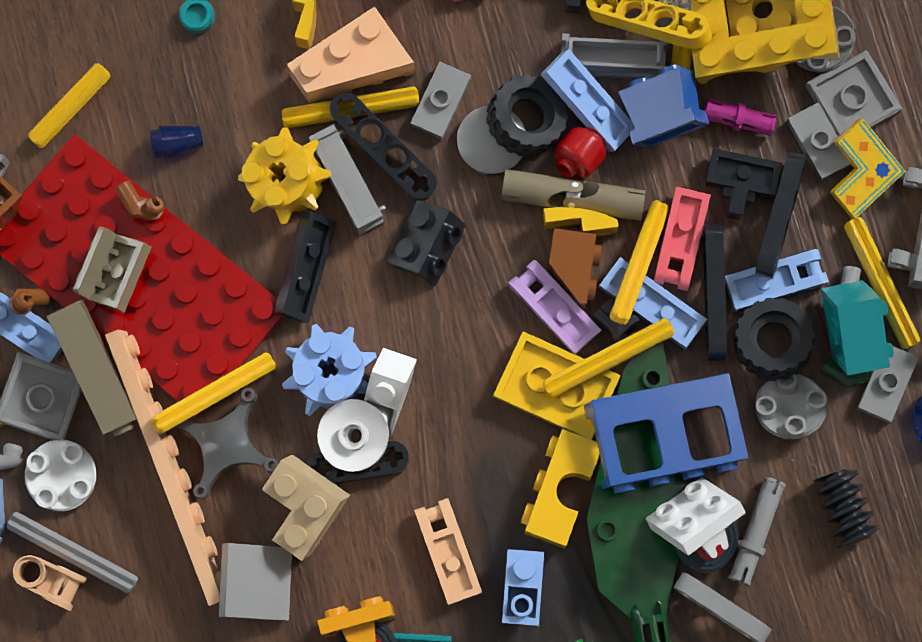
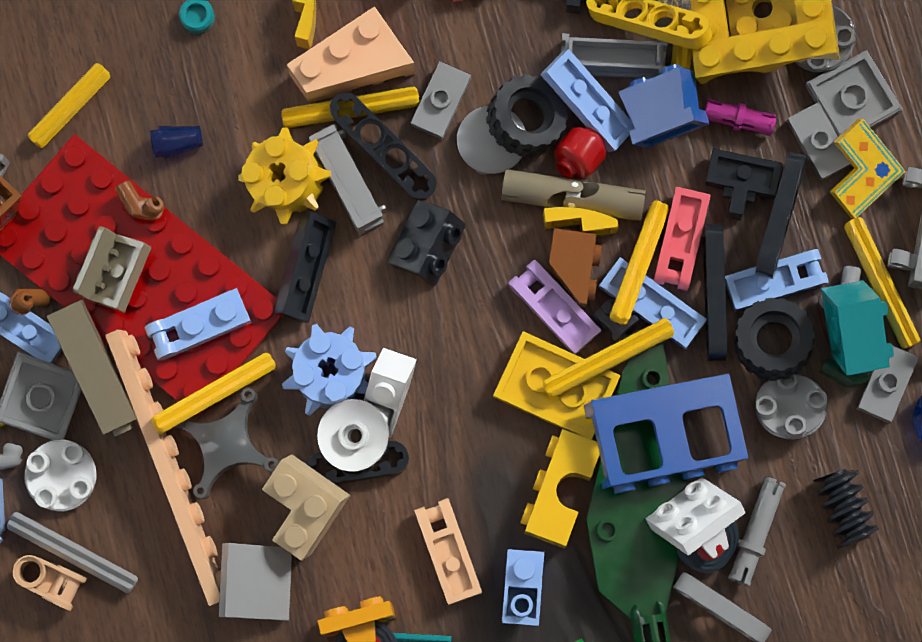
none -> light blue plate [144,288,252,361]

